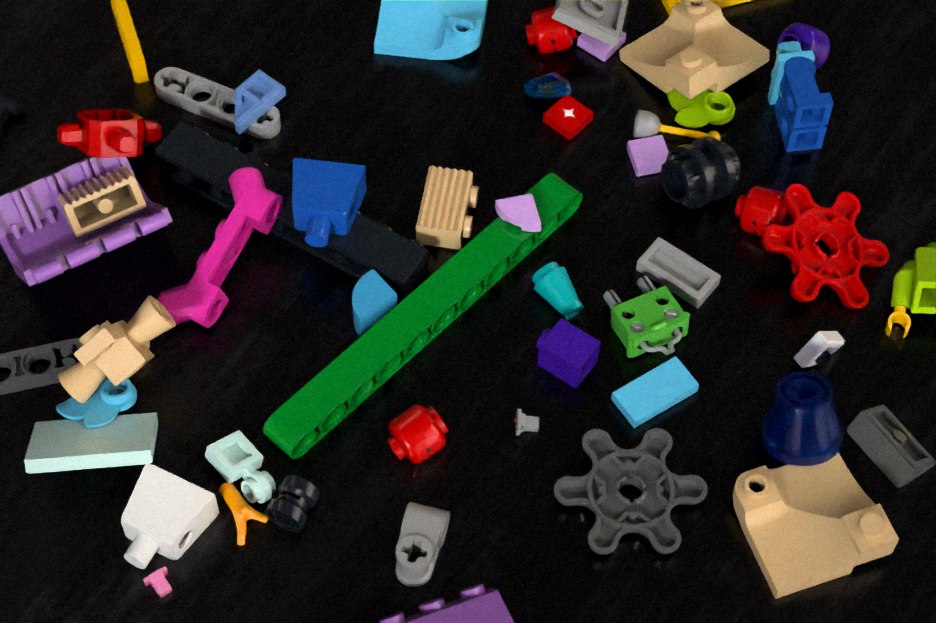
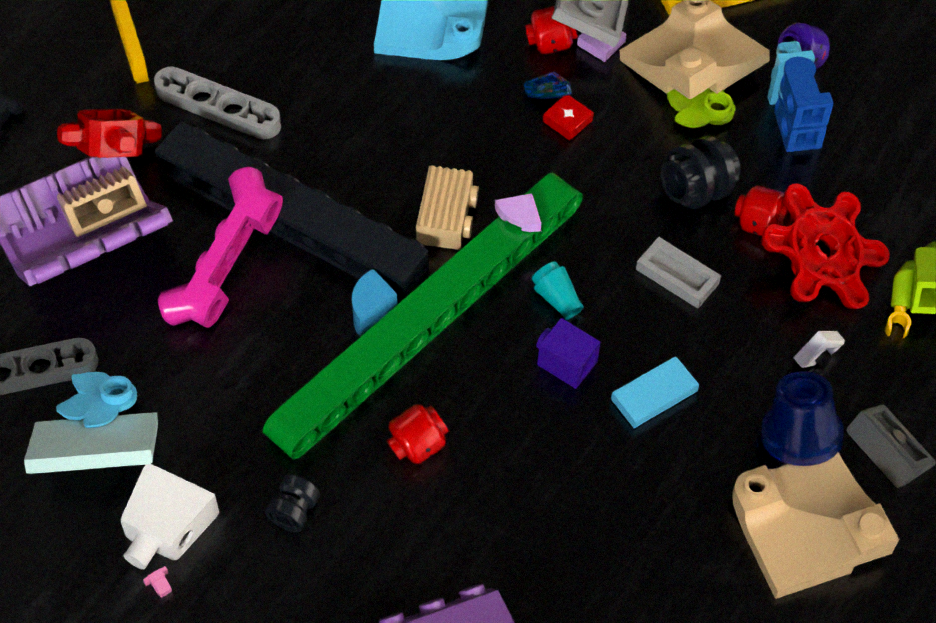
tan brick [58,295,176,404] -> none
light aqua plate [205,430,276,504] -> none
light orange bar [219,482,268,546] -> none
medium blue tile [234,69,286,134] -> none
blue torso [292,158,367,247] -> none
light grey piece [395,502,450,587] -> none
light grey piece [514,409,539,436] -> none
dark grey plate [554,428,708,555] -> none
bright green piece [603,276,690,358] -> none
lavender tile [626,135,669,177] -> none
hinge [633,109,720,141] -> none

